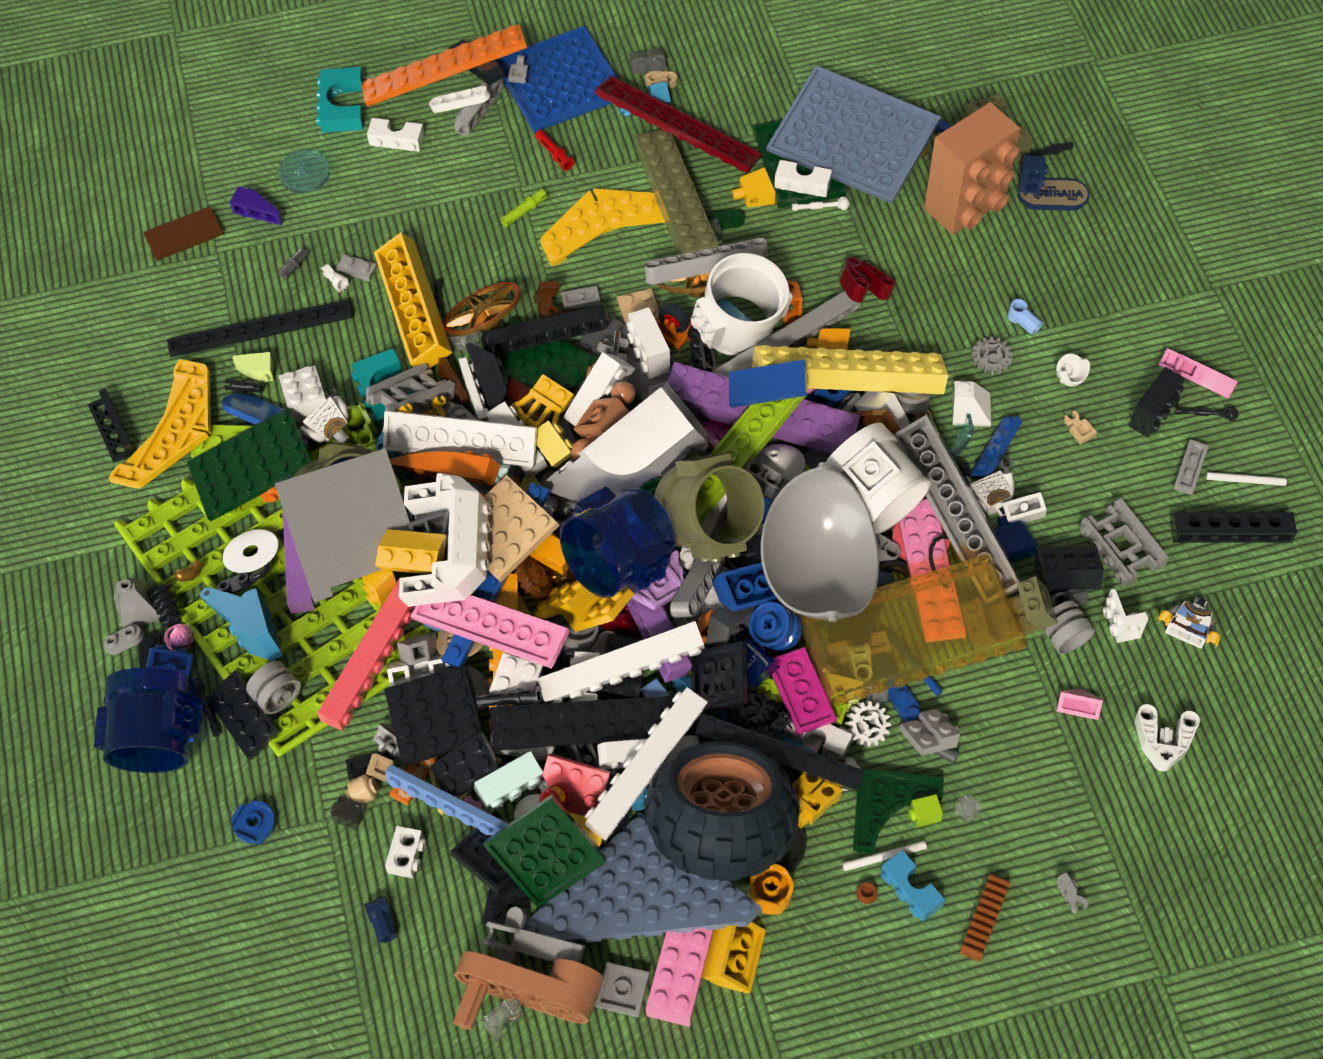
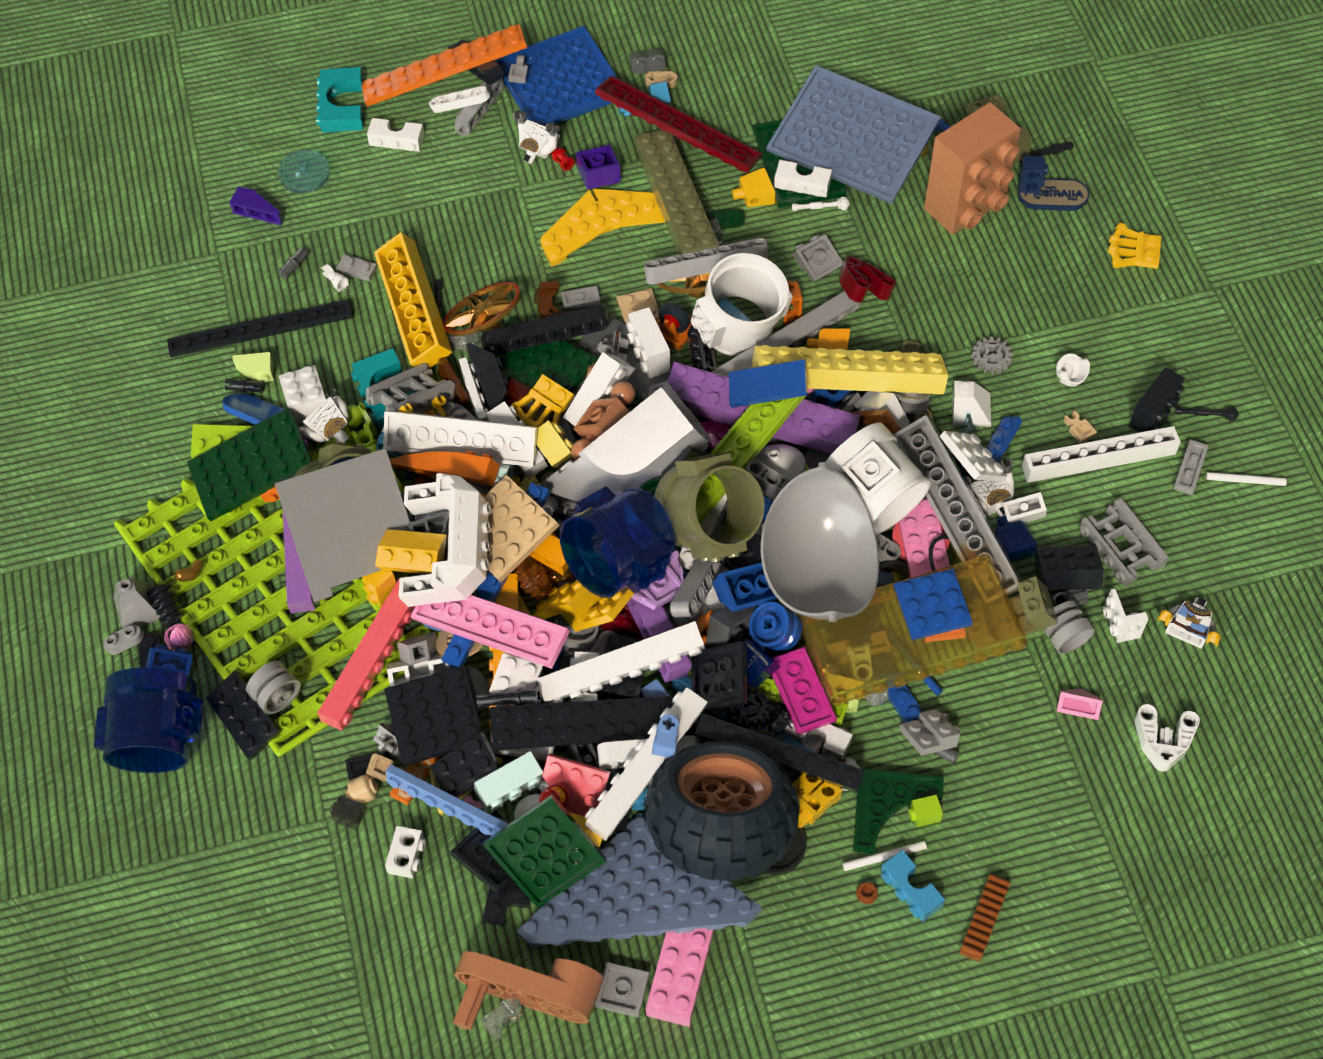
black fence [88,388,135,463] -> none
yellow wing [108,359,211,488] -> none
reddish brown tile [143,206,223,261] -> none
black piece [191,678,221,737] -> none
dark azure slope [200,562,283,661] -> none
white sticker [223,529,278,573] -> none
blue plate [232,801,276,844] -> none
dark blue piece [364,896,397,943] -> none
light grey piece [482,907,585,965] -> none
lime pin [500,189,548,228] -> none
yellow slope [702,922,766,993] -> none
light orange brick [749,864,794,915] -> none
white gear [845,701,891,747] -> none
clear gear [954,795,982,821] -> none
light blue piece [1007,299,1043,335] -> none
light grey plate [1056,872,1088,914] -> none
bright pink slope [1159,348,1238,399] -> none
black brick [1170,511,1297,543] -> none
none -> white torso [513,110,561,165]
none -> dark purple brick [576,145,621,189]
none -> medium blue piece [652,714,679,758]
none -> light grey plate [792,234,843,283]
none -> blue plate [893,569,972,641]
none -> olive tile [900,340,922,353]
none -> white plate [939,431,1008,482]
none -> white brick [1022,426,1180,483]
none -> yellow plate [1108,223,1161,269]

